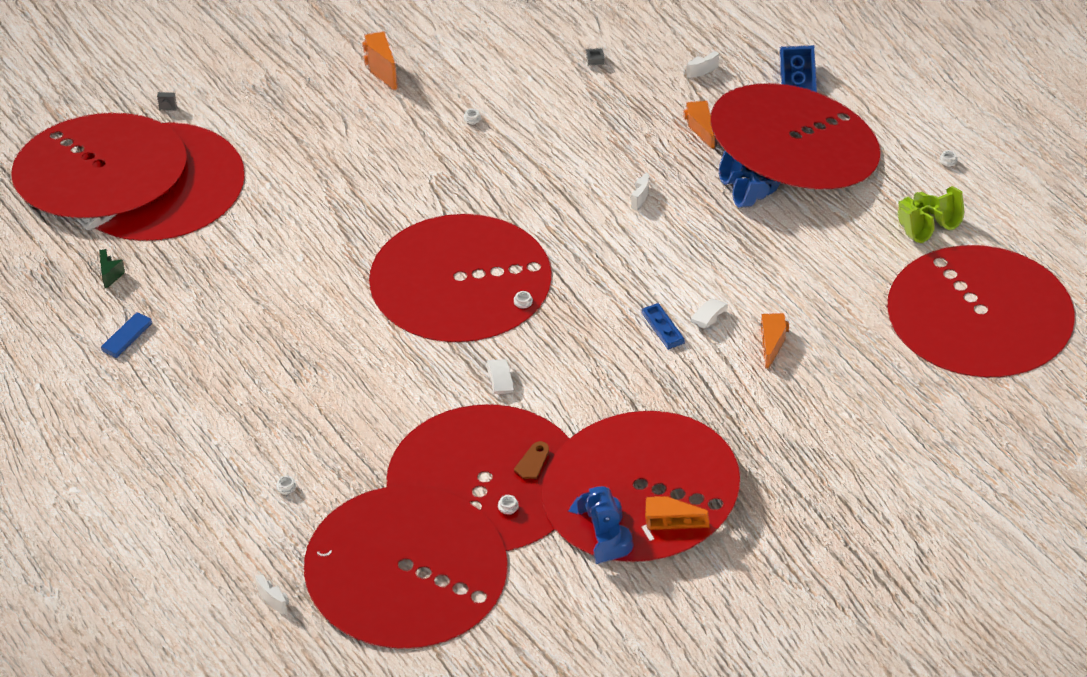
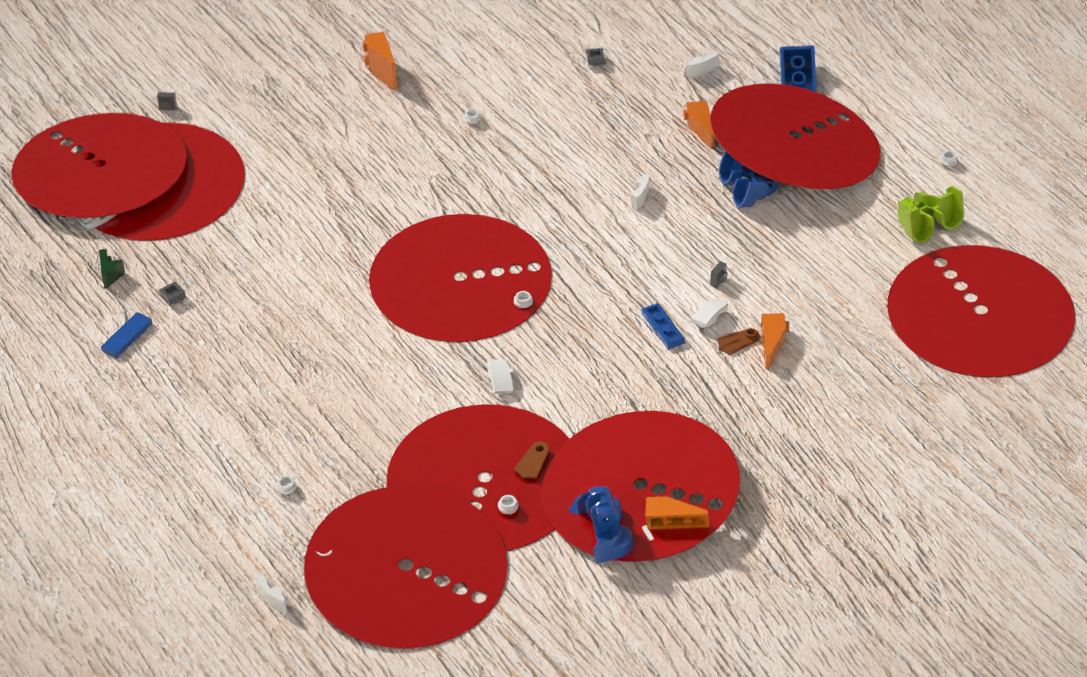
none -> dark grey plate [159,282,186,305]
none -> dark grey plate [710,261,728,288]
none -> dark orange piece [717,328,760,355]

